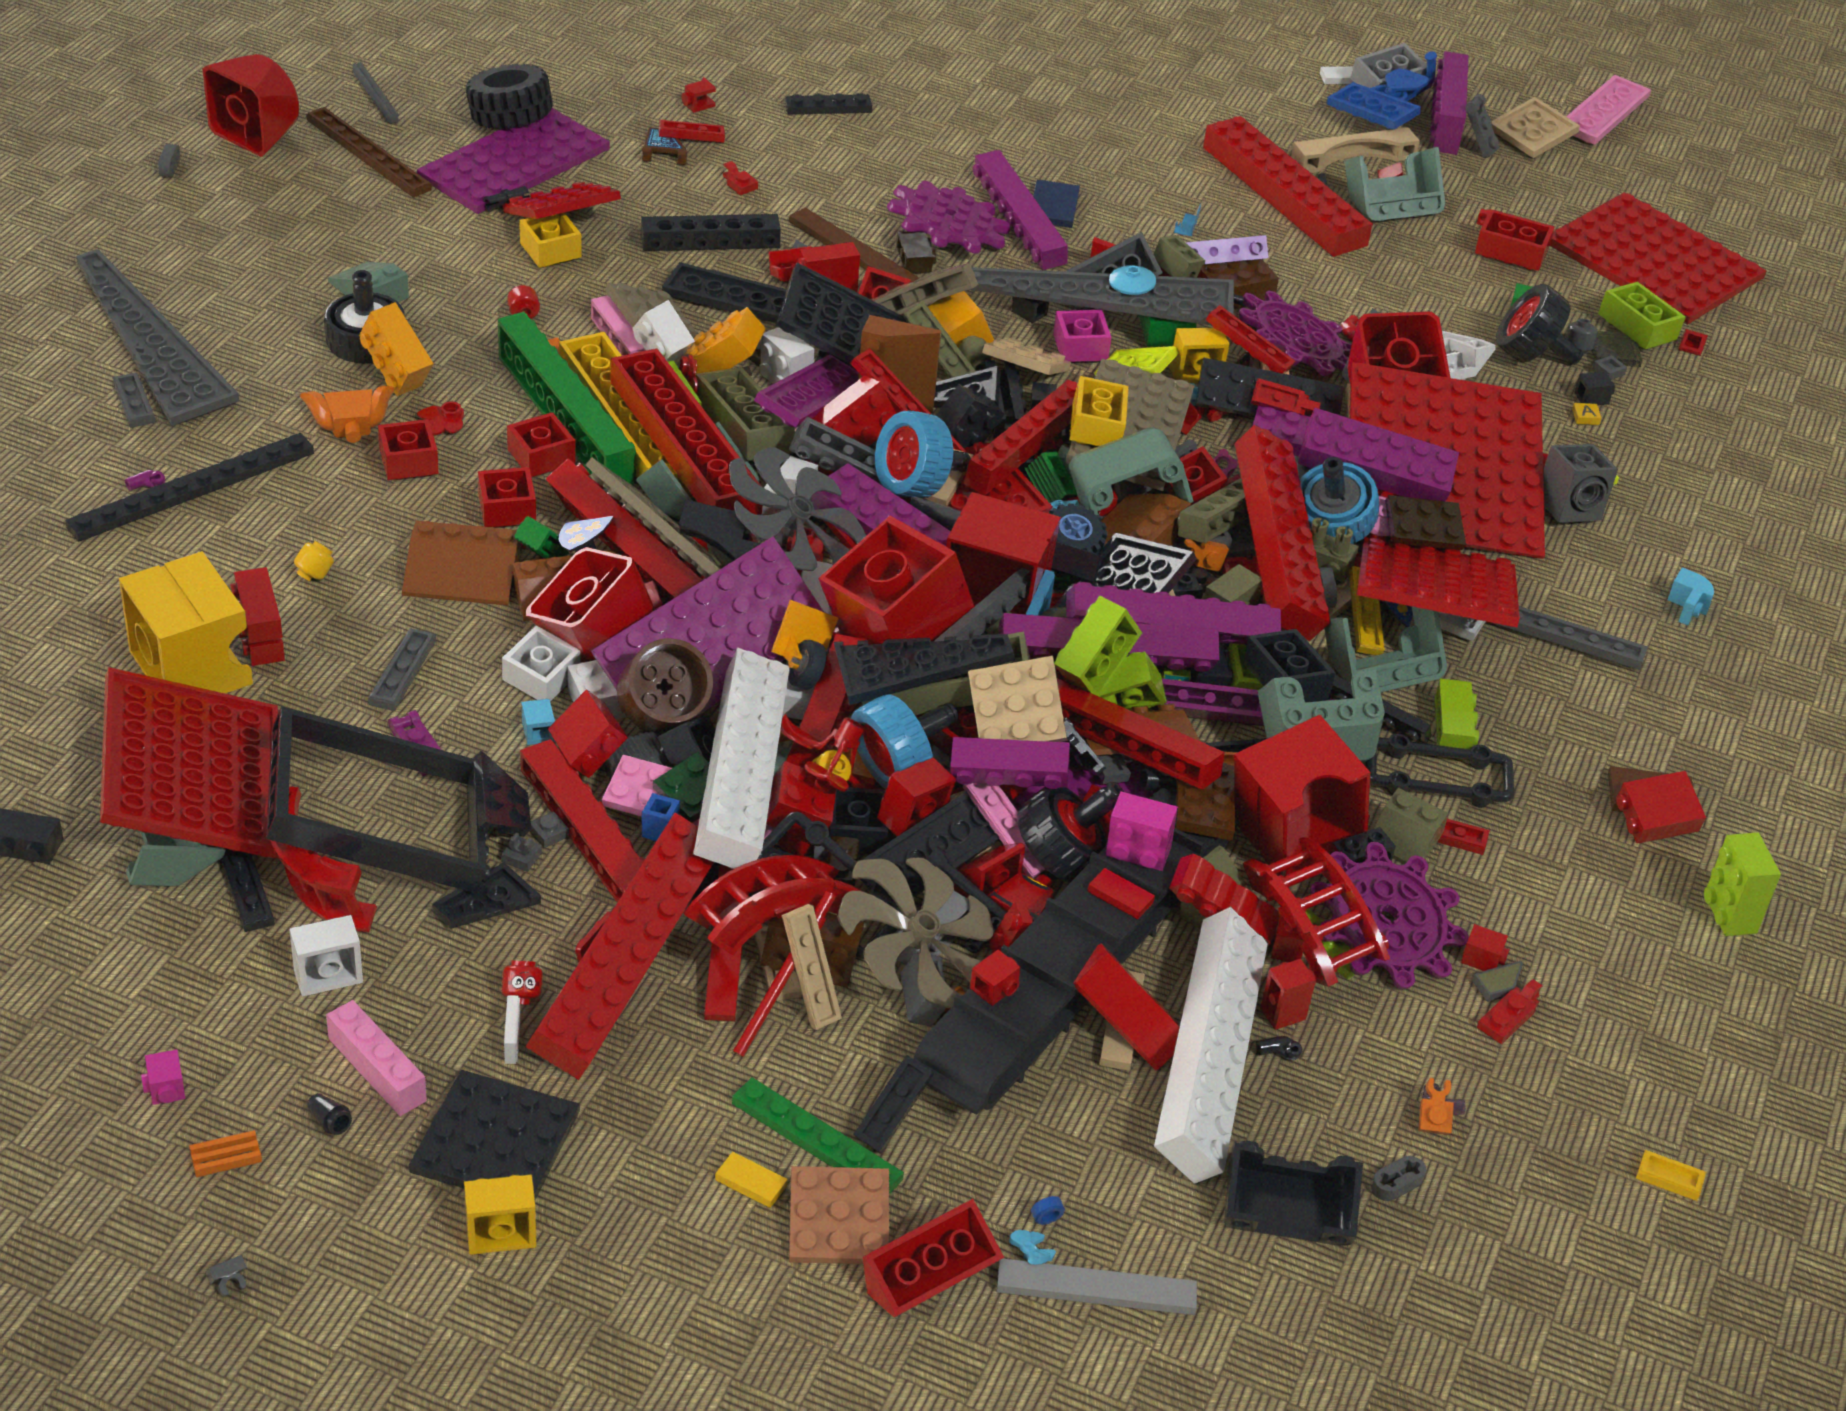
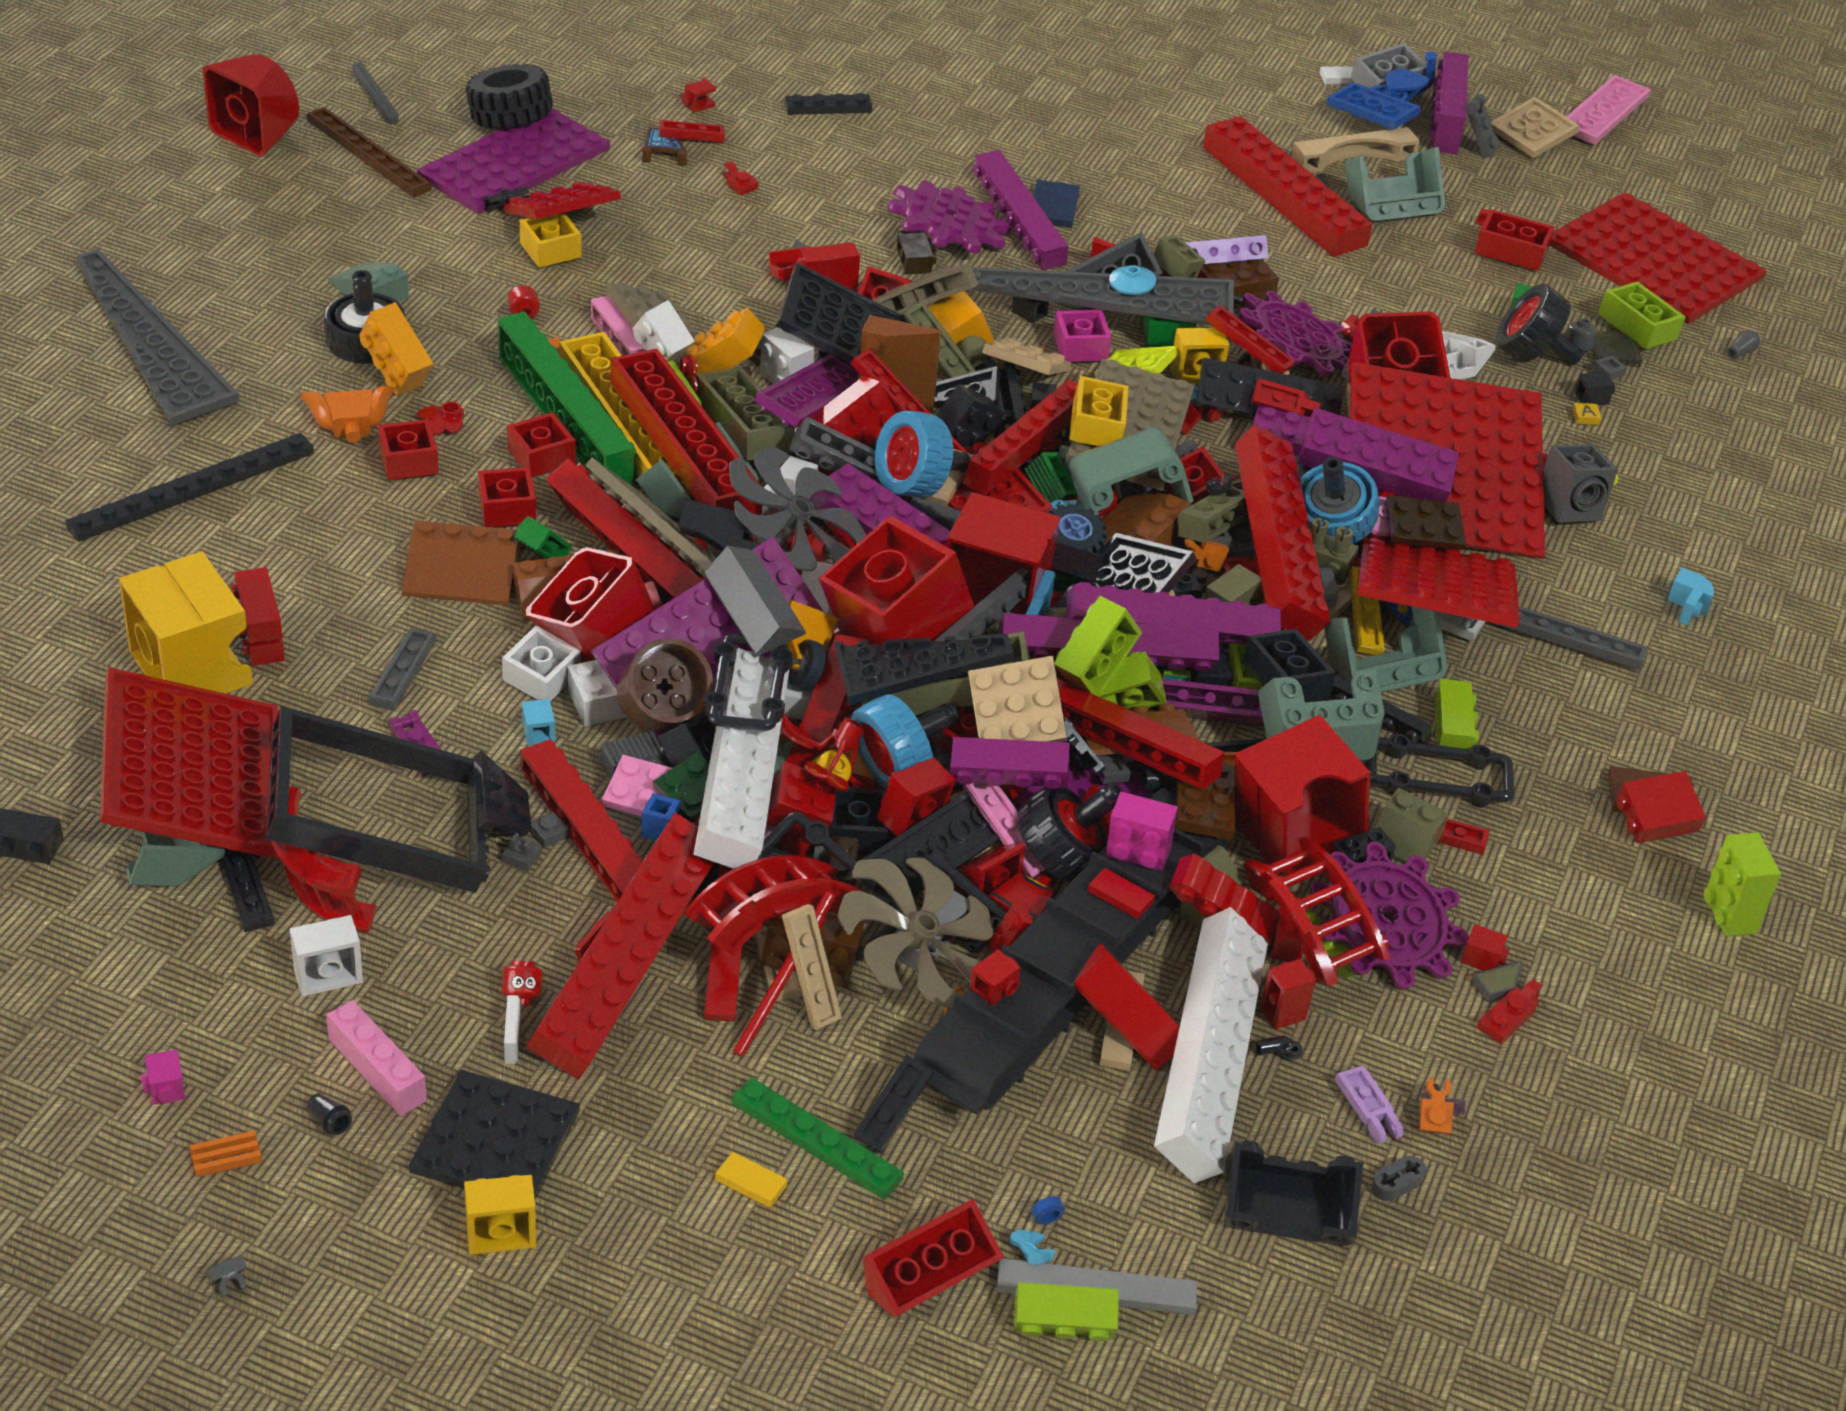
dark grey tile [112,373,155,428] -> none
magenta arm [125,470,165,491] -> none
dark grey beam [158,144,180,177] -> none
yellow head [294,540,334,582] -> none
black wing [432,862,541,929] -> none
red brick [548,689,628,778] -> none
shield [559,516,614,553] -> none
black brick [641,214,781,251] -> none
black plate [662,262,787,323] -> none
reddish brown tile [789,207,919,282] -> none
nougat plate [789,1166,889,1264] -> none
dark grey brick [901,952,946,1026] -> none
dark azure piece [1174,204,1201,237] -> none
dark pink brick [1213,449,1238,478] -> none
slope [1377,162,1403,178] -> none
yellow tile [1636,1150,1706,1201] -> none
red slope [1678,329,1708,356] -> none
none -> black bar [704,633,793,731]
none -> slope [705,546,806,657]
none -> lime brick [1014,1282,1119,1342]
none -> black arm [1205,475,1233,496]
none -> lavender hinge [1335,1065,1404,1144]
none -> dark grey cone [1727,330,1760,359]

